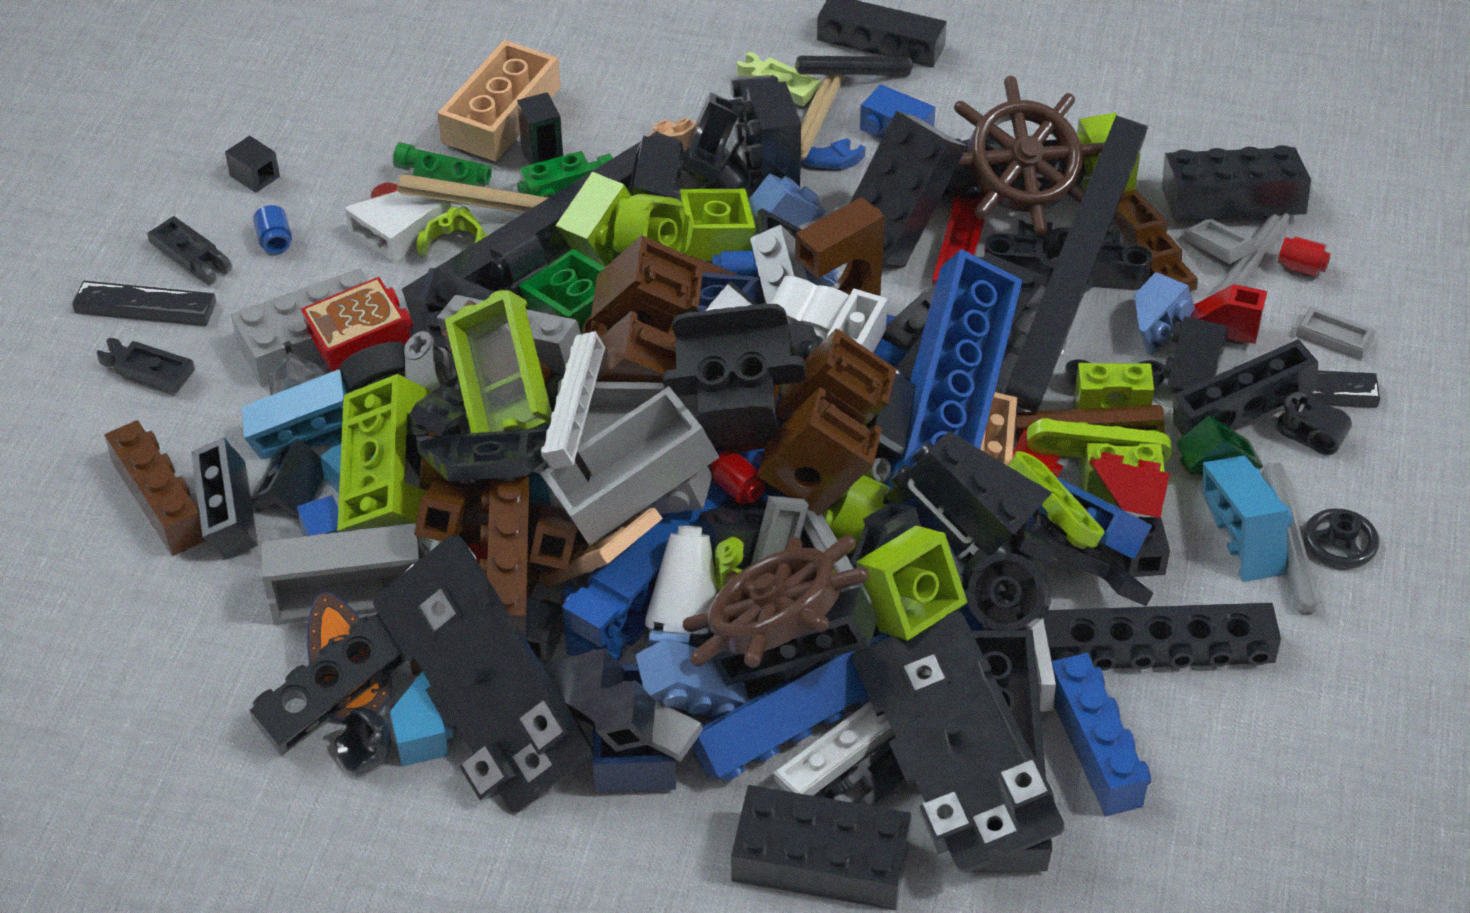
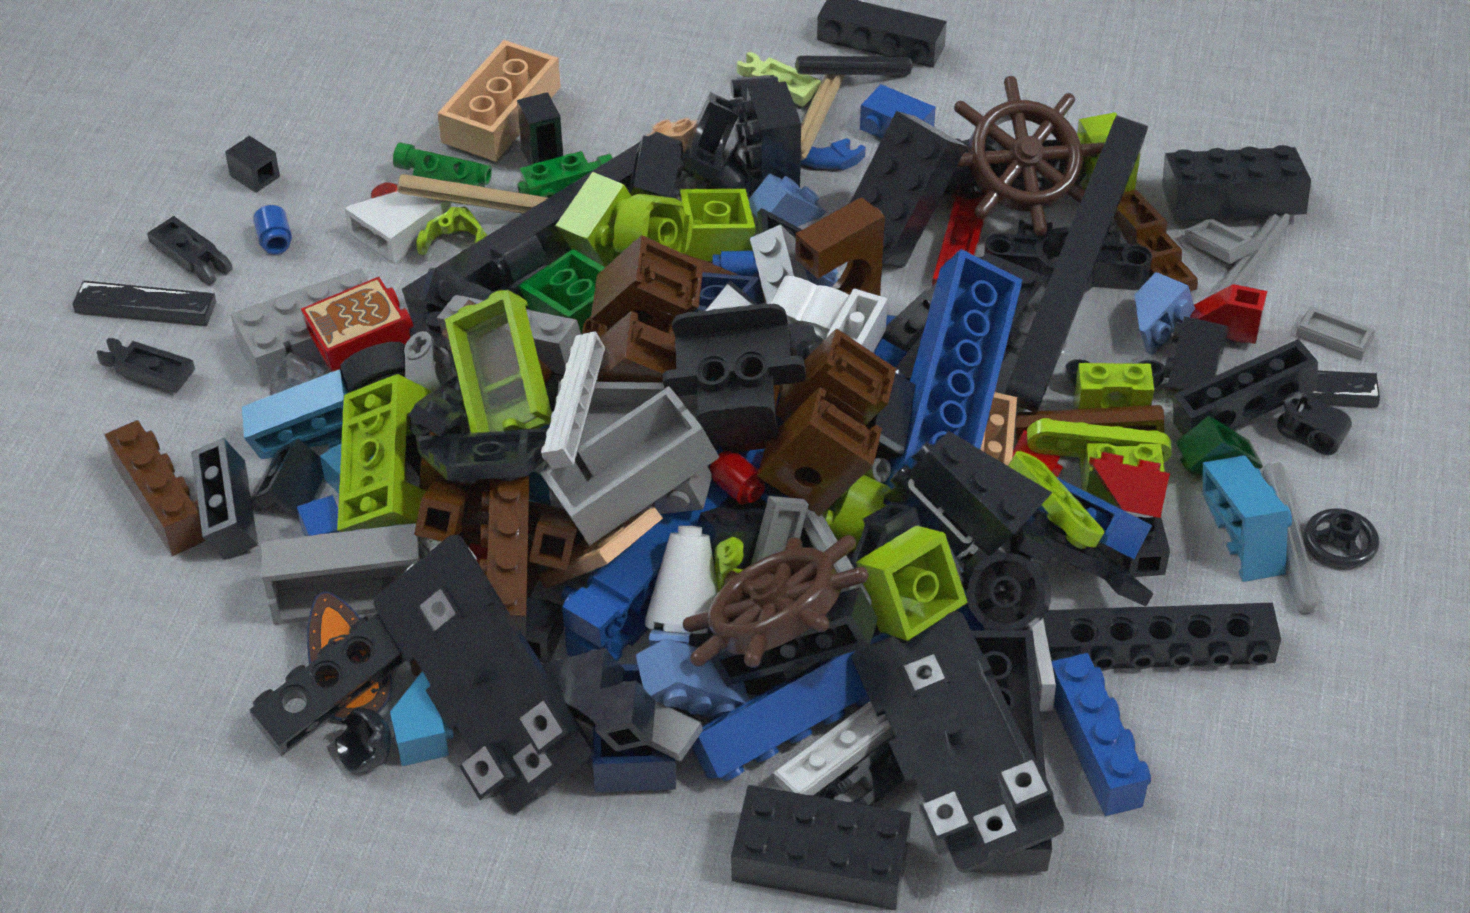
red brick [1278,236,1331,277] -> none

